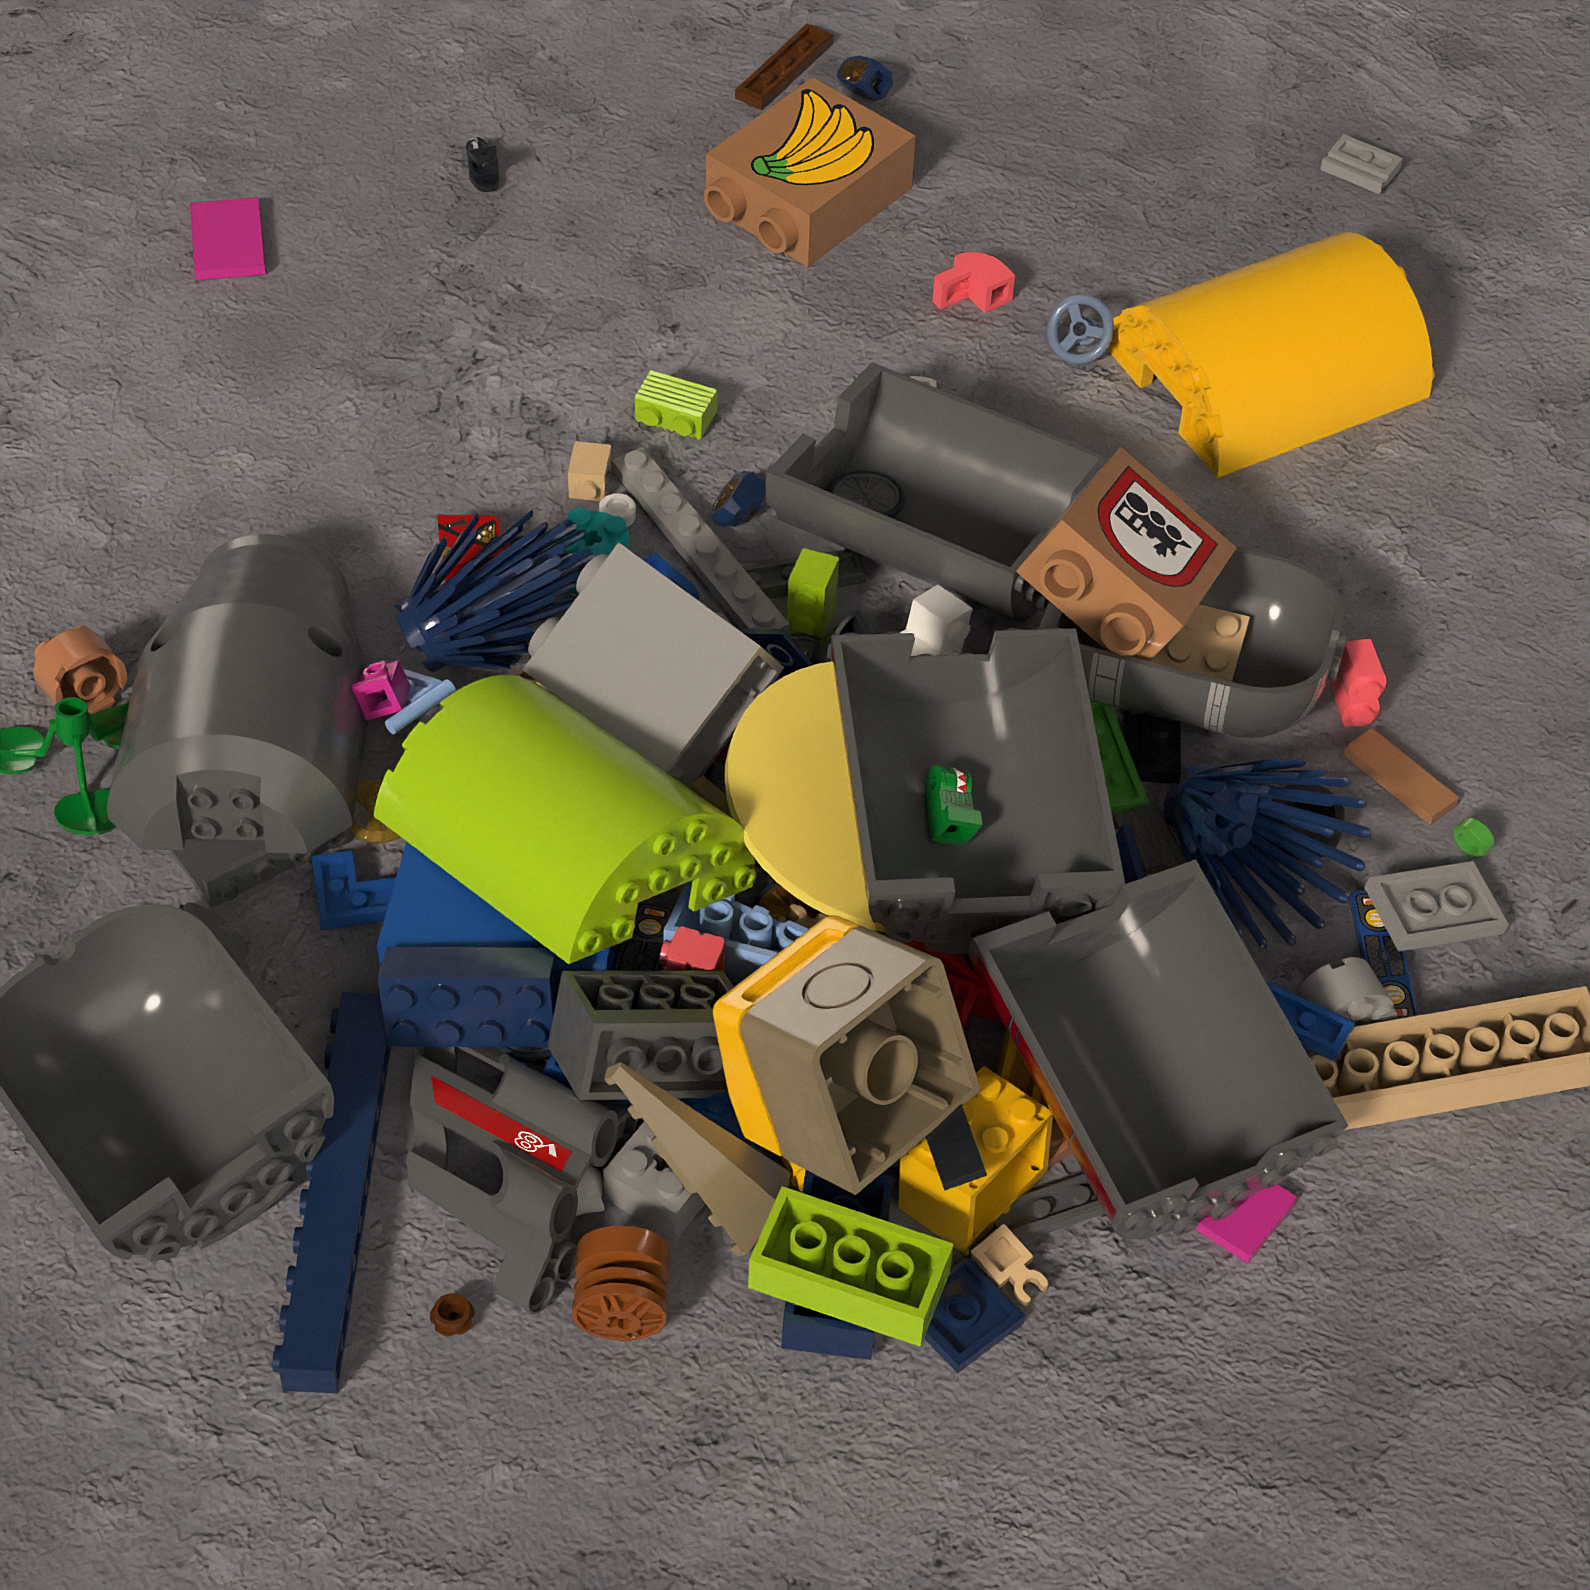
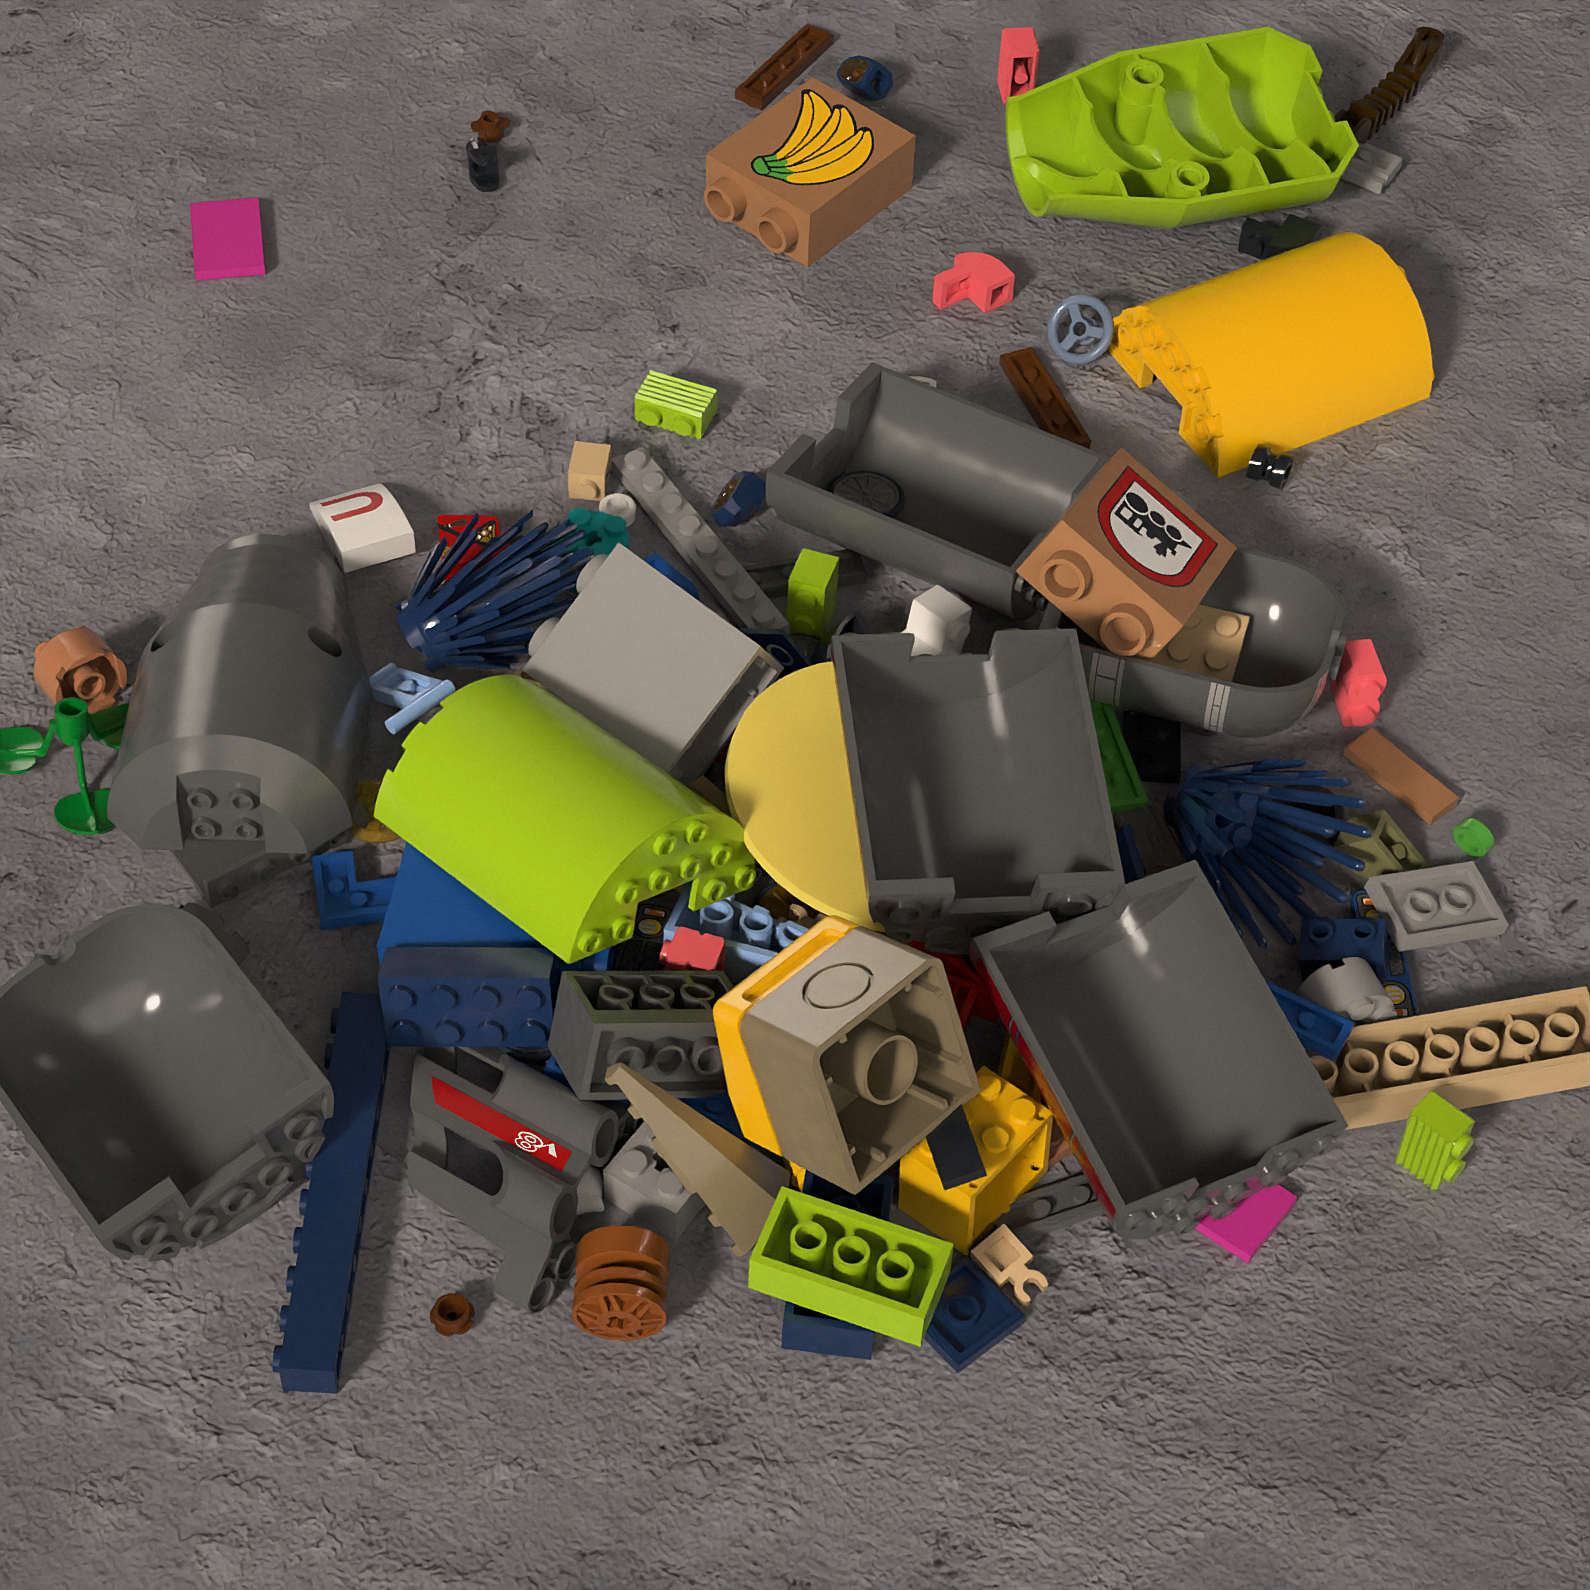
dark pink brick [351,660,411,720] -> none
green leg [925,765,983,846] -> none
none -> white slope [309,483,416,573]
none -> reddish brown plate [471,111,510,142]
none -> coral brick [997,27,1040,105]
none -> reddish brown tile [999,347,1091,449]
none -> lime cylinder [1005,27,1359,229]
none -> black brick [1238,214,1321,260]
none -> black wheel [1246,444,1294,490]
none -> dark blue brick [1299,917,1389,983]
none -> dark brown piece [1334,27,1444,144]
none -> olive slope [1334,810,1428,879]
none -> lime brick [1395,1090,1475,1190]

